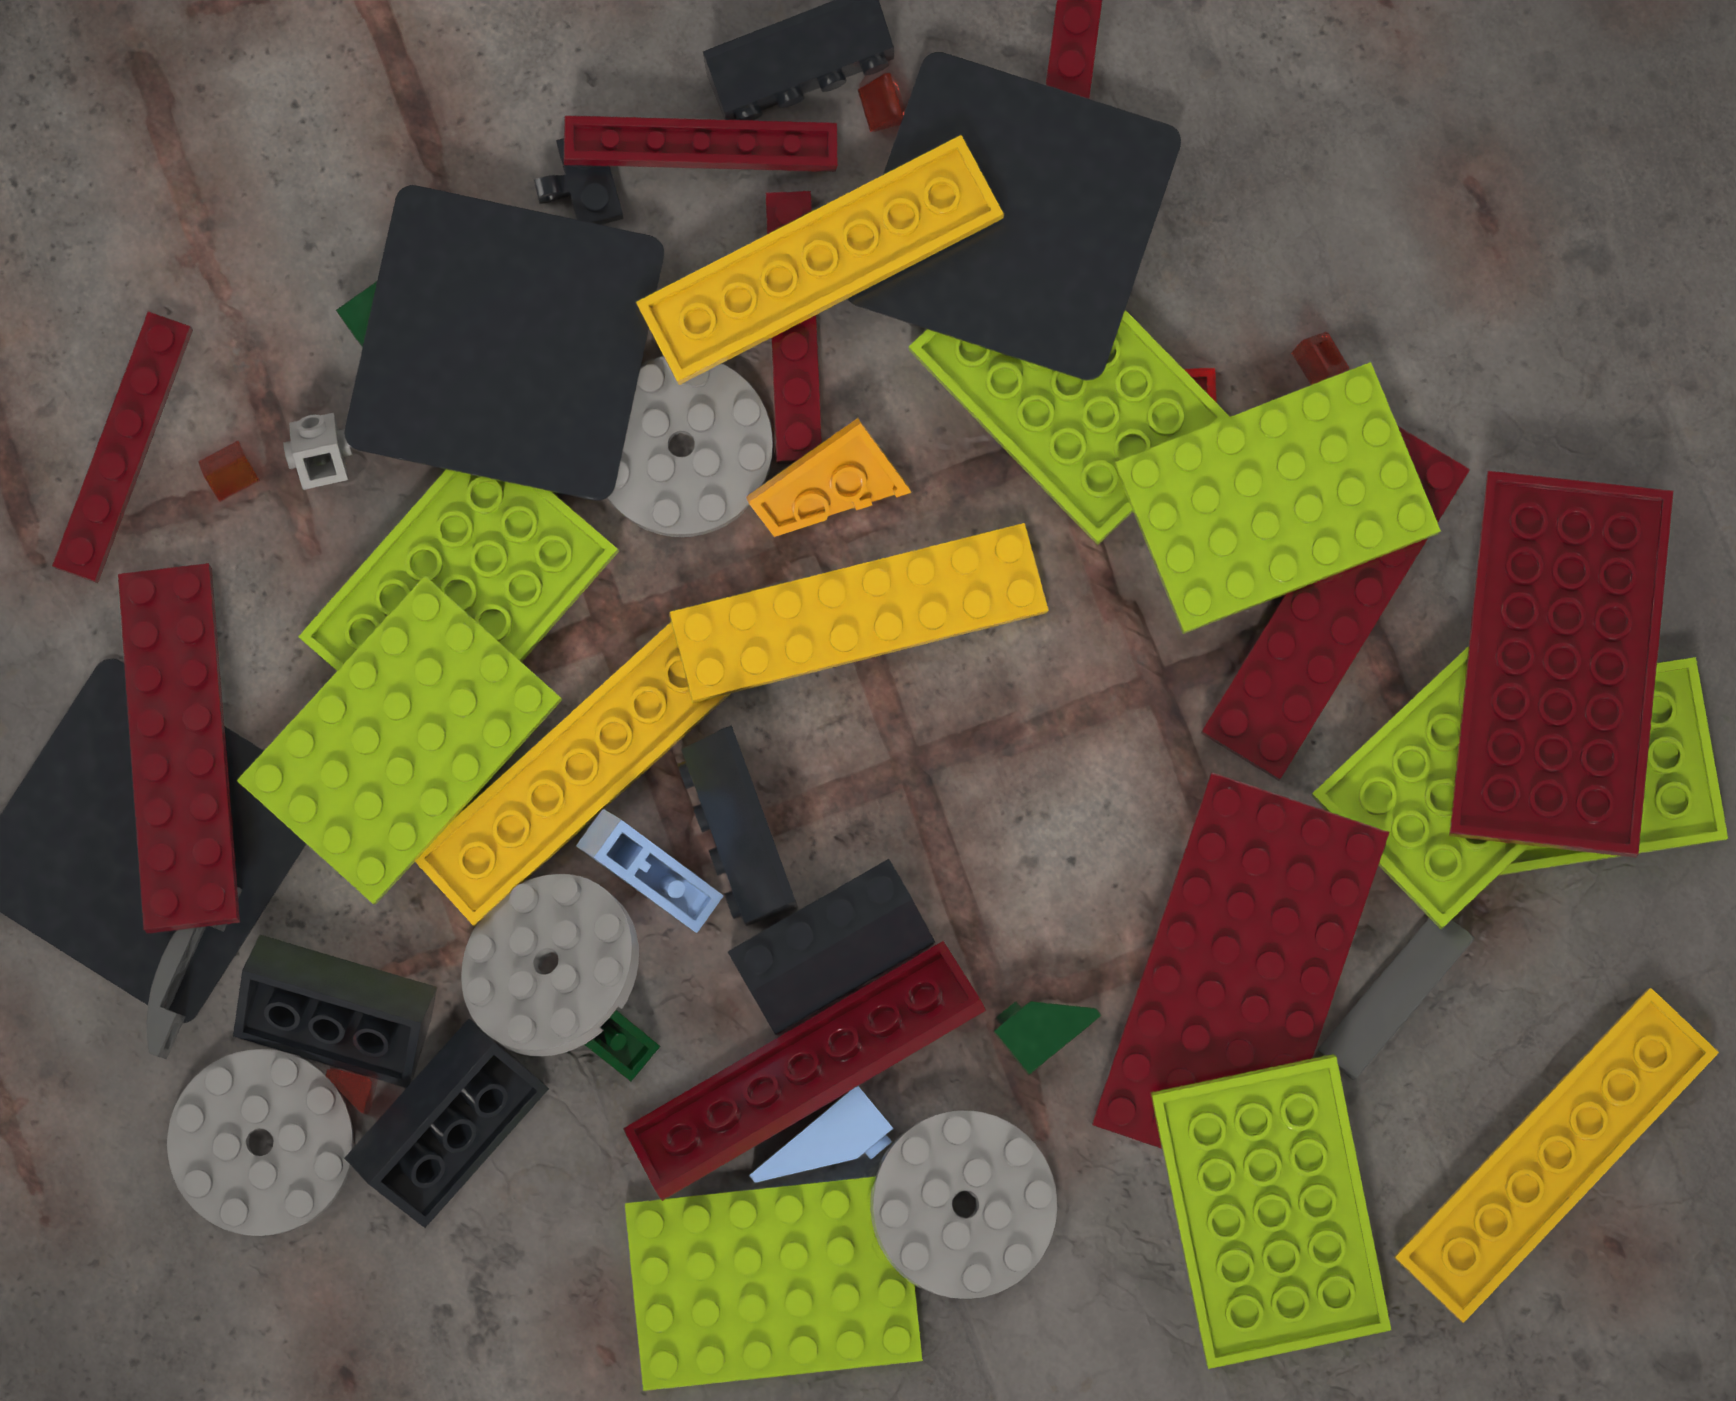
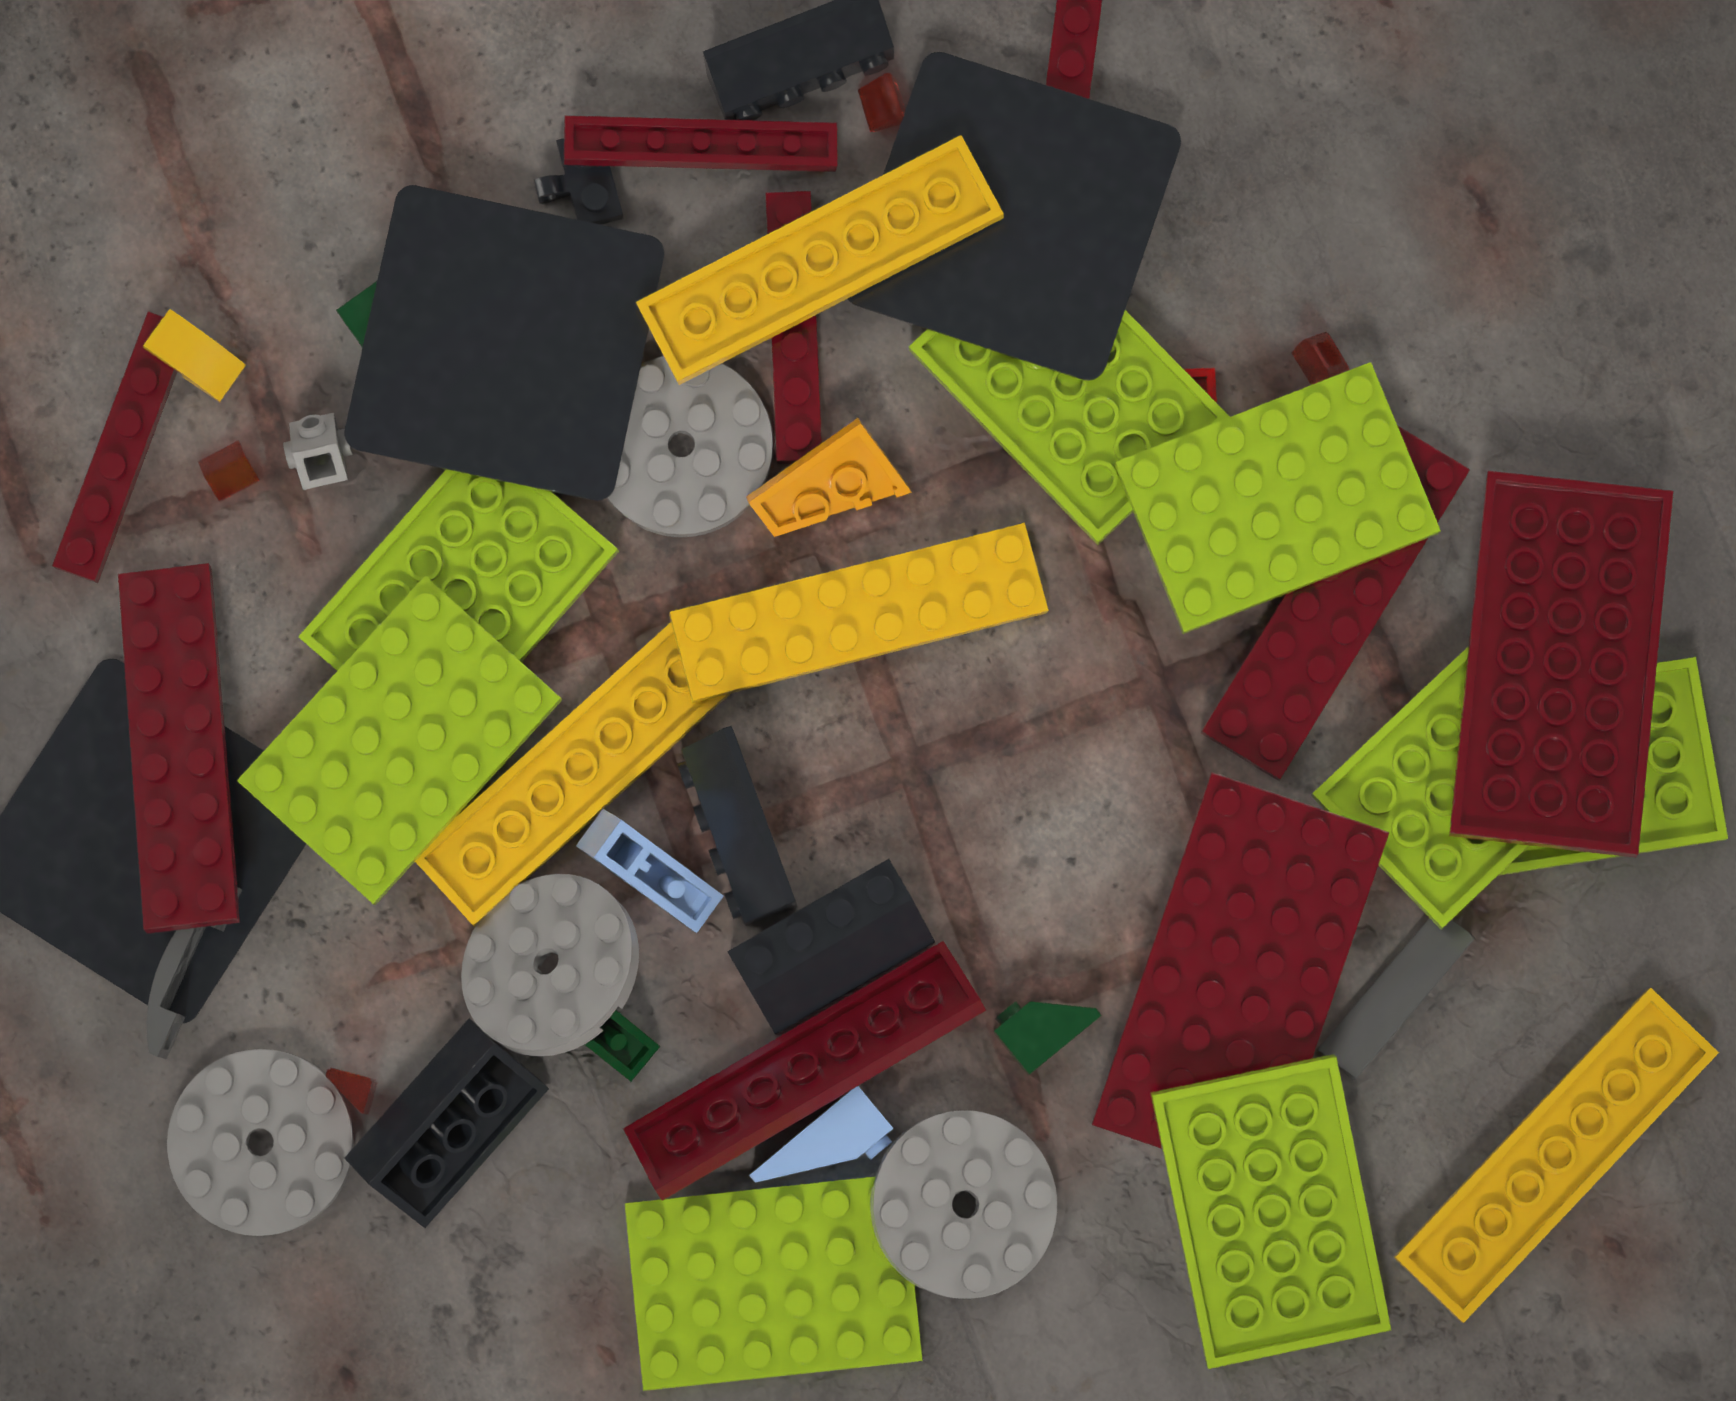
black slope [233,935,437,1088] -> none
none -> yellow slope [143,309,246,403]

